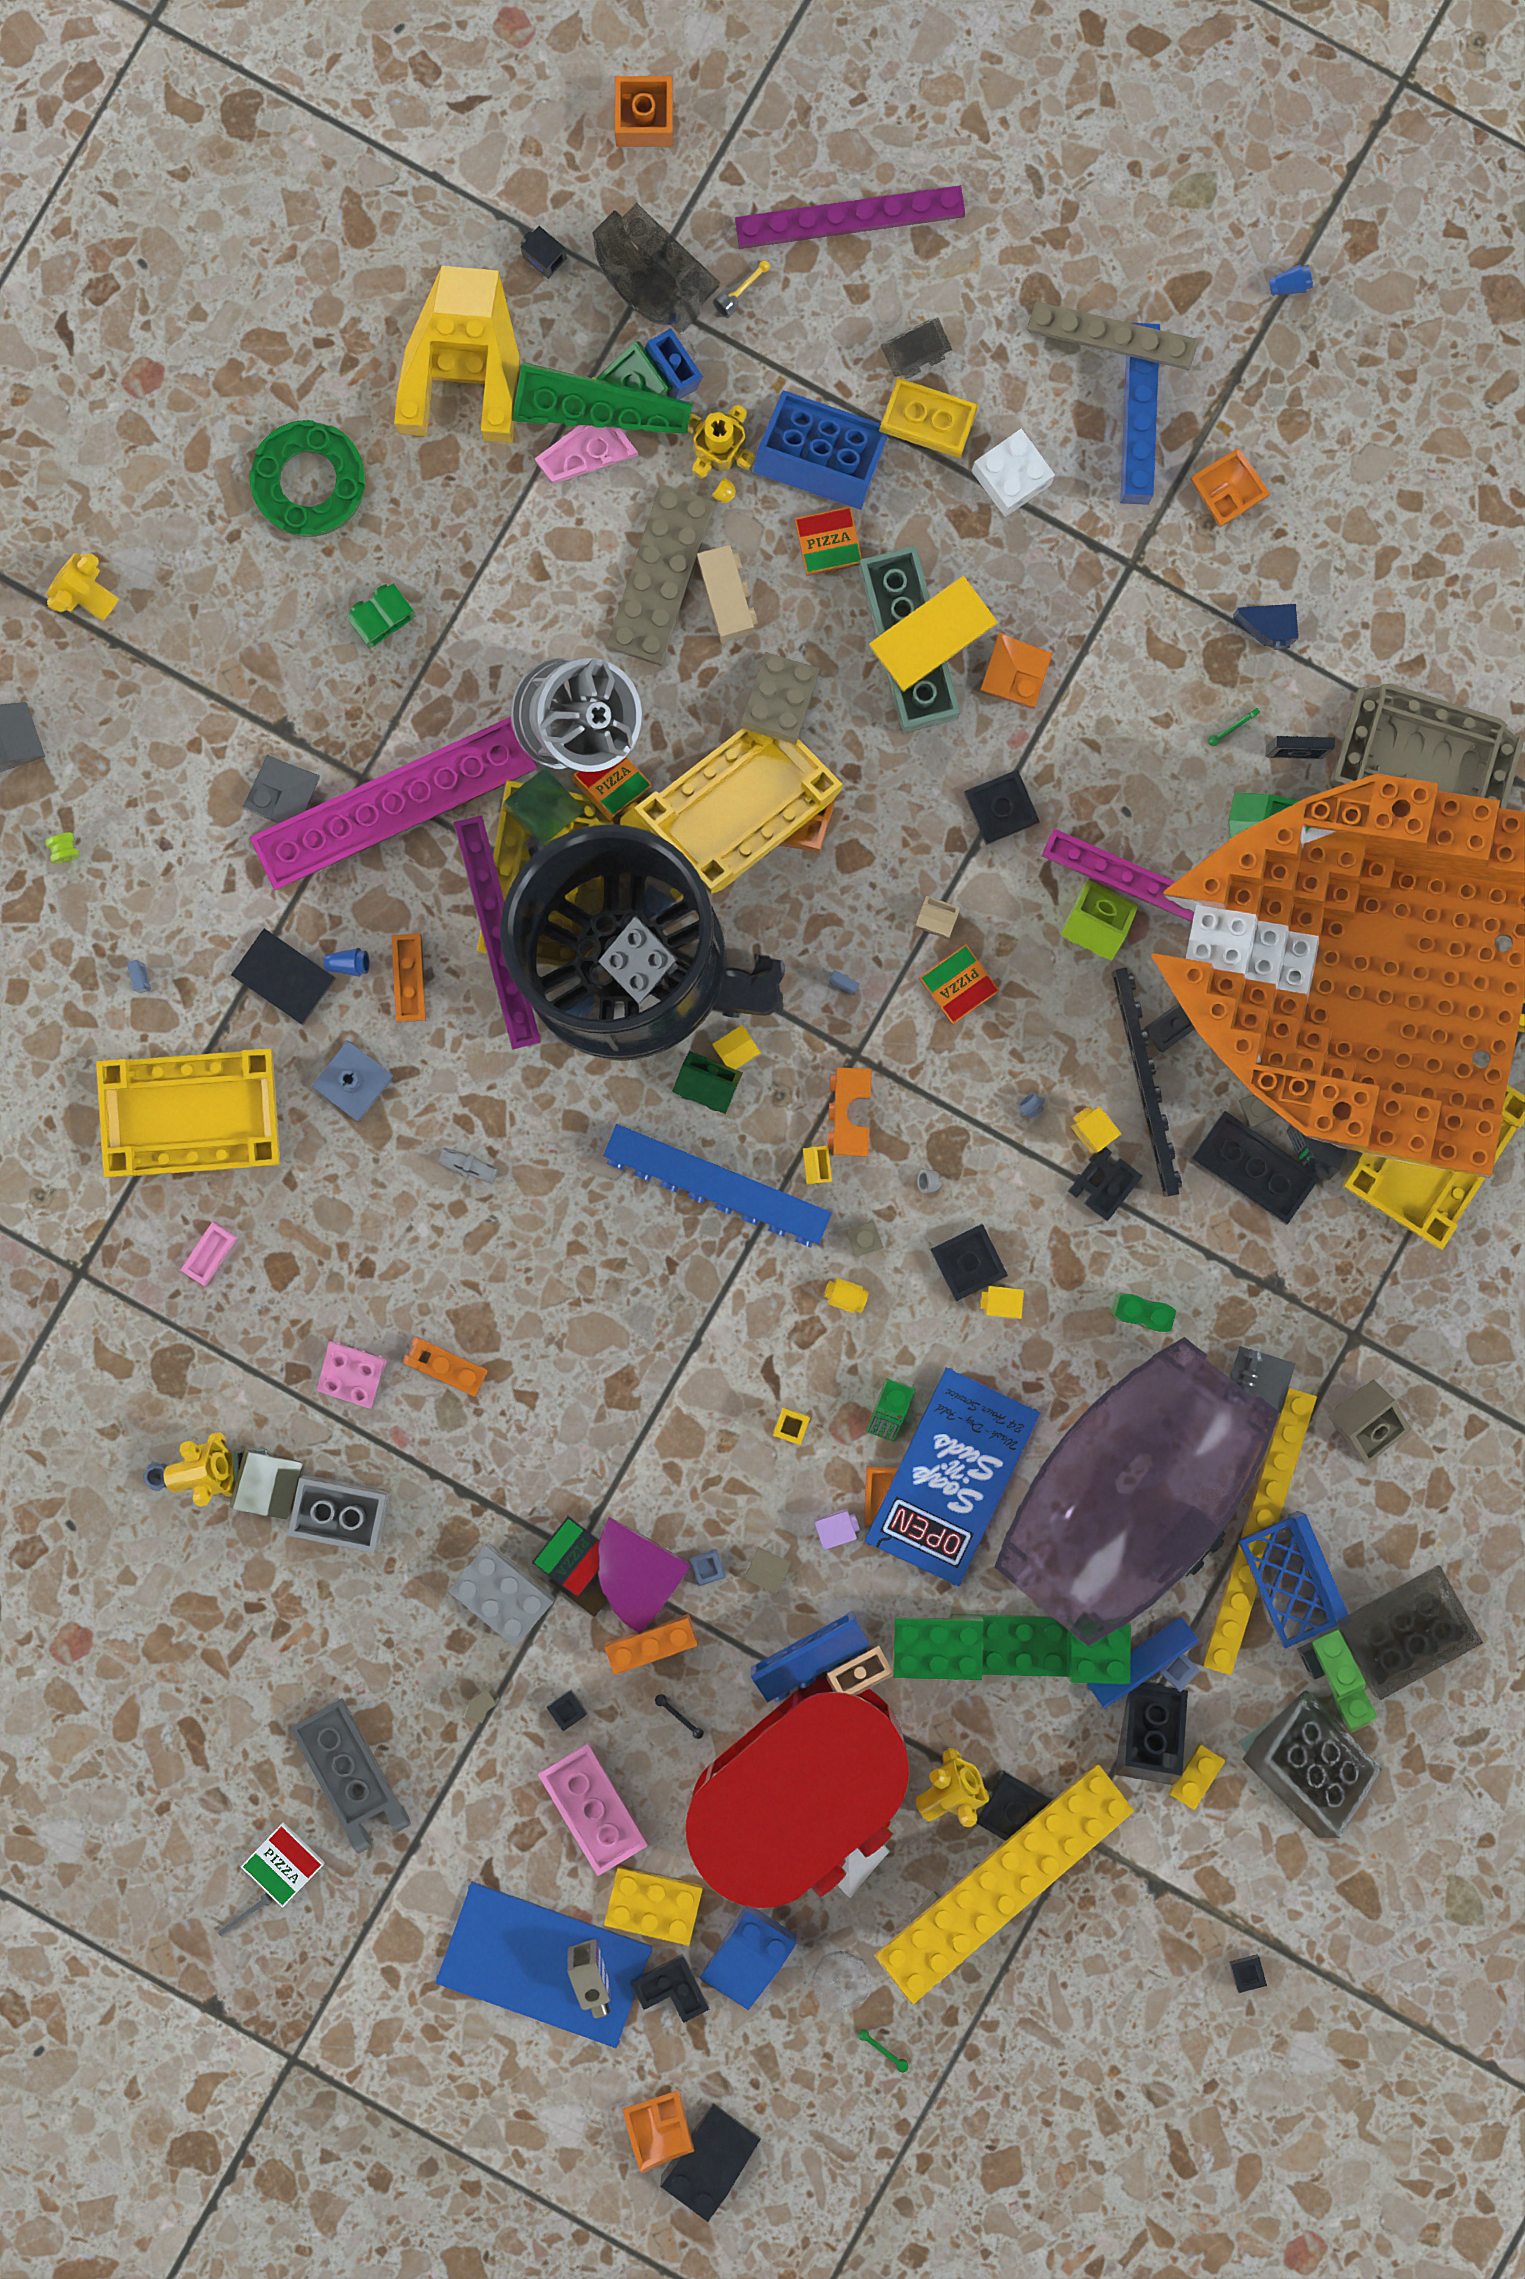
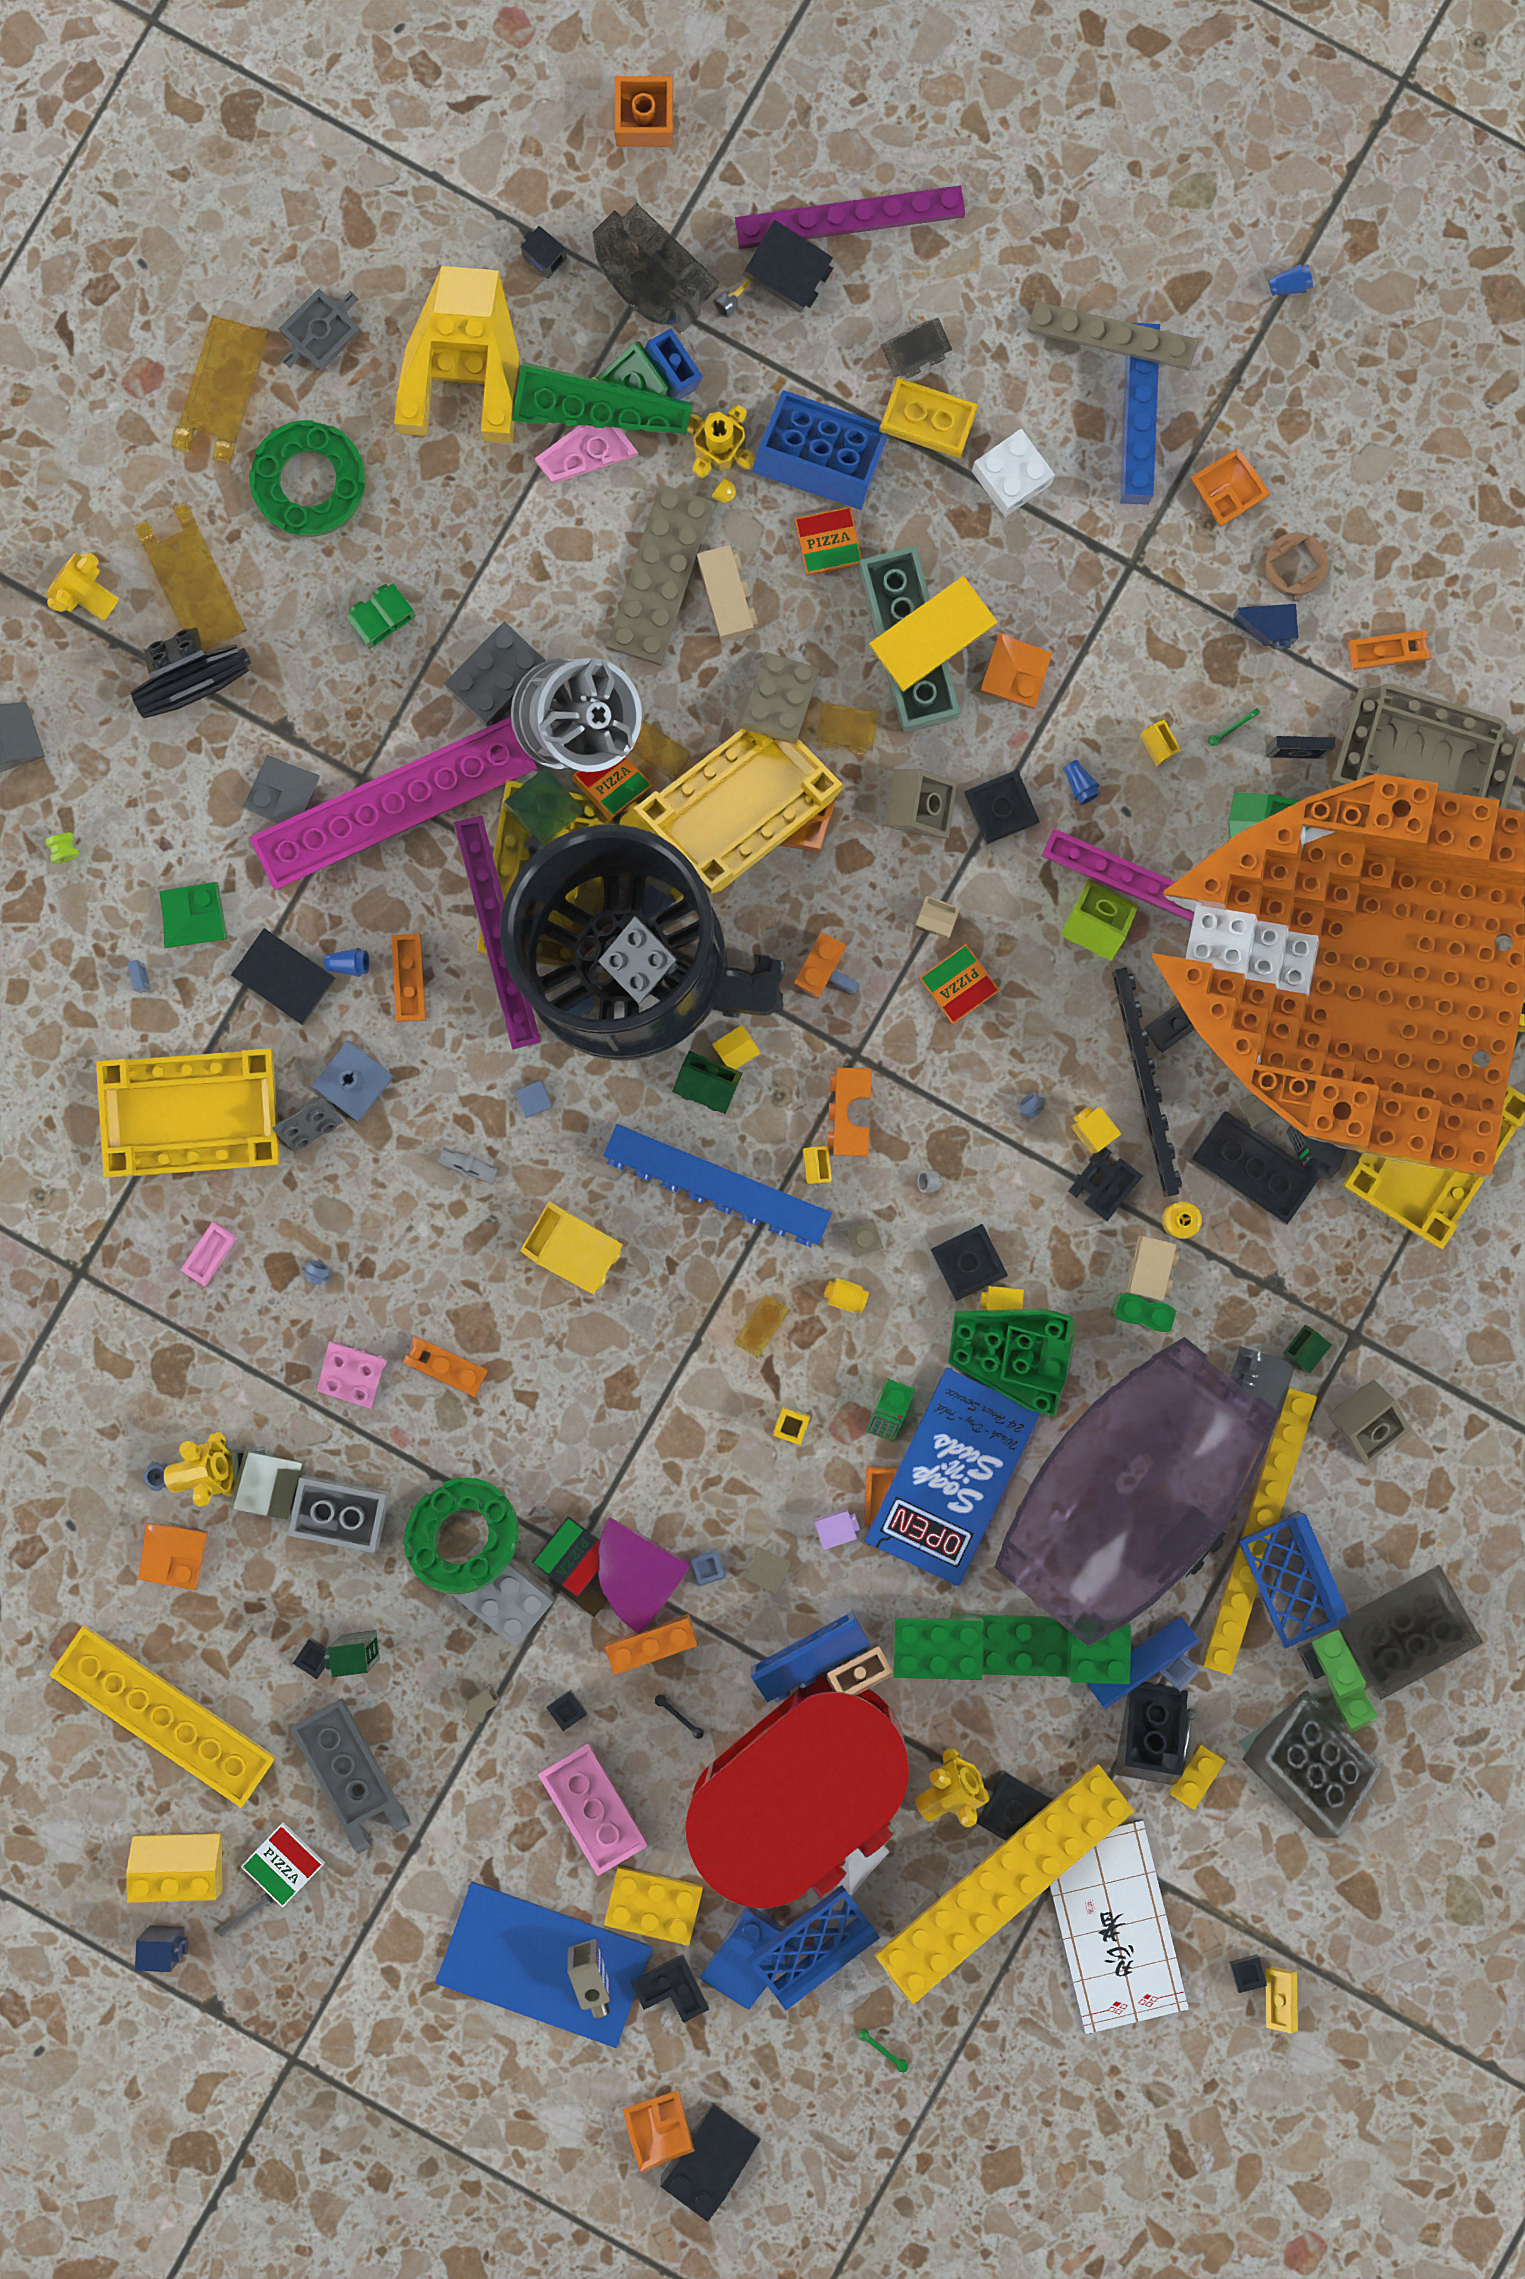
none -> yellow plate [49,1625,277,1808]
none -> yellow slope [126,1833,223,1903]
none -> black plate [130,627,252,719]
none -> clear yellow hinge [134,502,247,651]
none -> dark blue brick [135,1926,188,1972]
none -> orange plate [138,1522,208,1590]
none -> green plate [159,882,228,948]
none -> clear yellow hinge [171,315,269,464]
none -> dark grey hinge [272,1097,343,1151]
none -> dark grey plate [279,289,361,372]
none -> black plate [293,1637,328,1679]
none -> sand blue plate [302,1260,330,1285]
none -> dark green brick [325,1630,380,1677]
none -> green plate [404,1478,519,1594]
none -> dark grey brick [444,621,546,727]
none -> sand blue tile [514,1080,553,1118]
none -> yellow slope [520,1201,623,1295]
none -> clear yellow brick [631,719,691,781]
none -> clear yellow brick [733,1293,790,1359]
none -> black brick [742,219,833,312]
none -> blue fence [747,1885,880,2011]
none -> orange brick [793,932,847,1000]
none -> clear yellow brick [816,702,879,754]
none -> dark tan slope [885,769,958,839]
none -> green wedge [948,1309,1076,1417]
none -> white piece [1050,1819,1189,2034]
none -> blue cone [1063,760,1101,805]
none -> tan brick [1126,1236,1179,1301]
none -> yellow piece [1139,719,1182,767]
none -> yellow head [1162,1201,1202,1239]
none -> dark grey hinge [1183,1709,1196,1770]
none -> medium nougat piece [1262,532,1328,602]
none -> yellow plate [1265,1966,1298,2034]
none -> dark green piece [1283,1325,1332,1373]
none -> orange plate [1347,630,1432,671]

